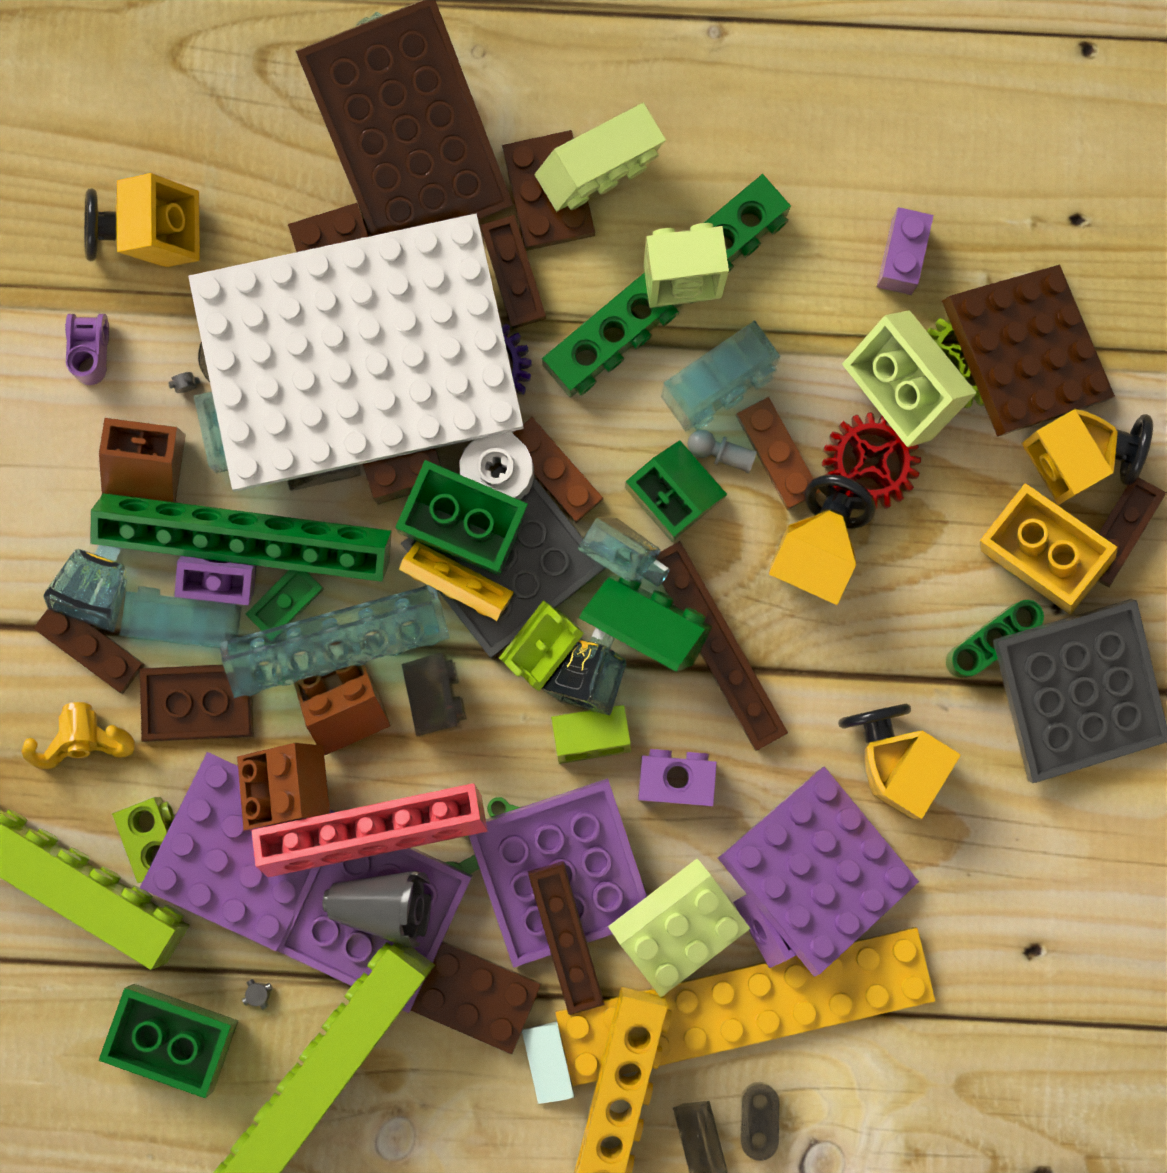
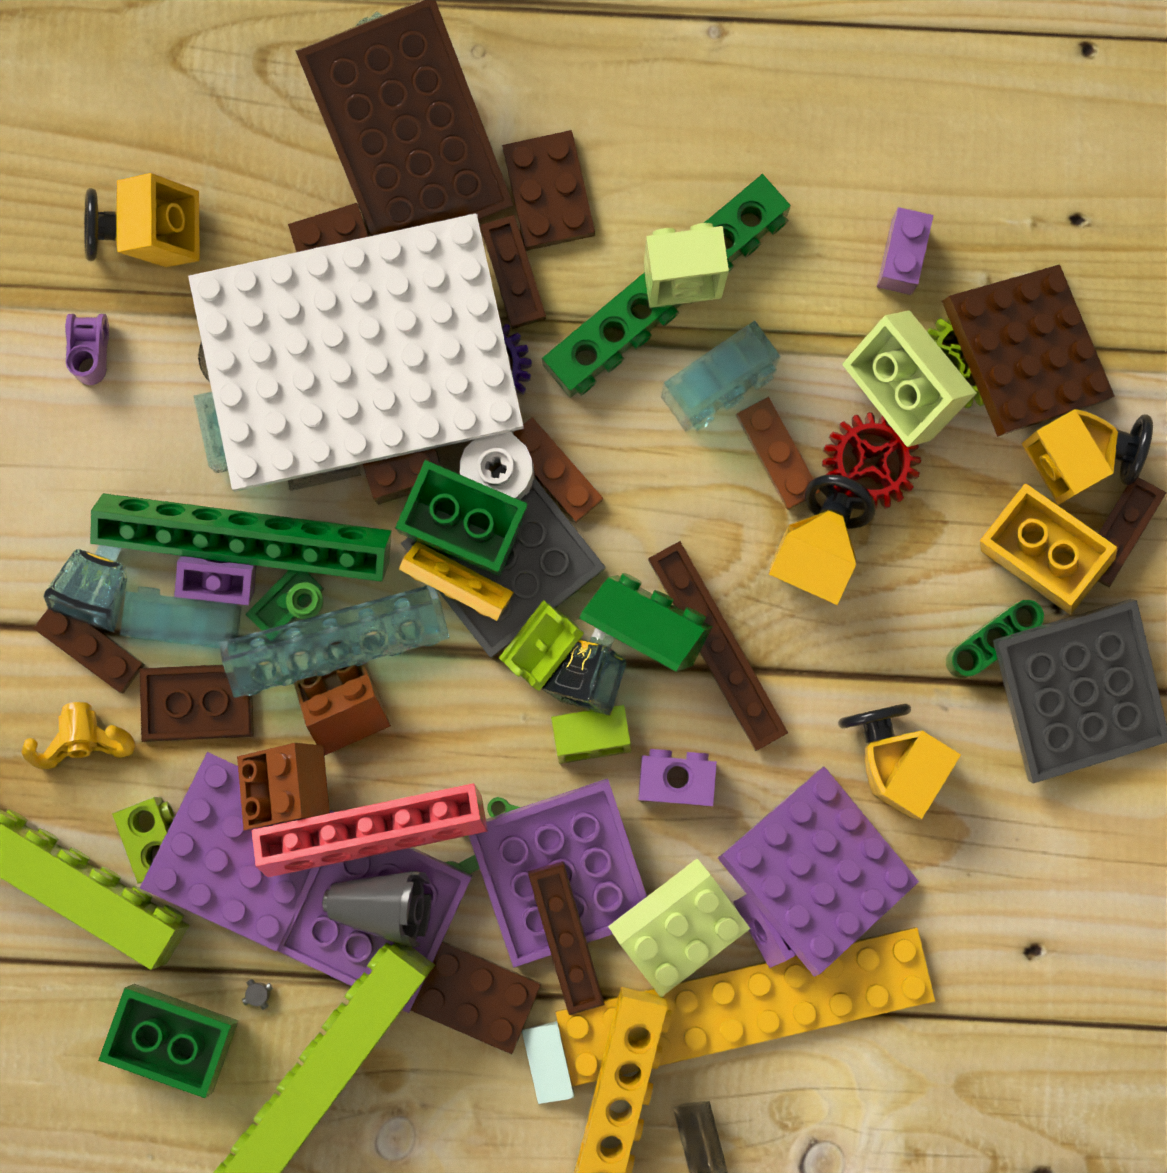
dark orange slope [99,418,186,503] -> none
flat silver piece [168,372,200,393] -> none
clear smoke slope [402,652,467,738] -> none
yellowish green brick [534,102,666,212] -> none
clear light blue torso [578,518,670,587] -> none
green slope [625,440,727,542] -> none
light grey pin [688,430,757,473] -> none
clear smoke plate [740,1082,780,1161] -> none
none -> bright green plate [286,582,324,619]

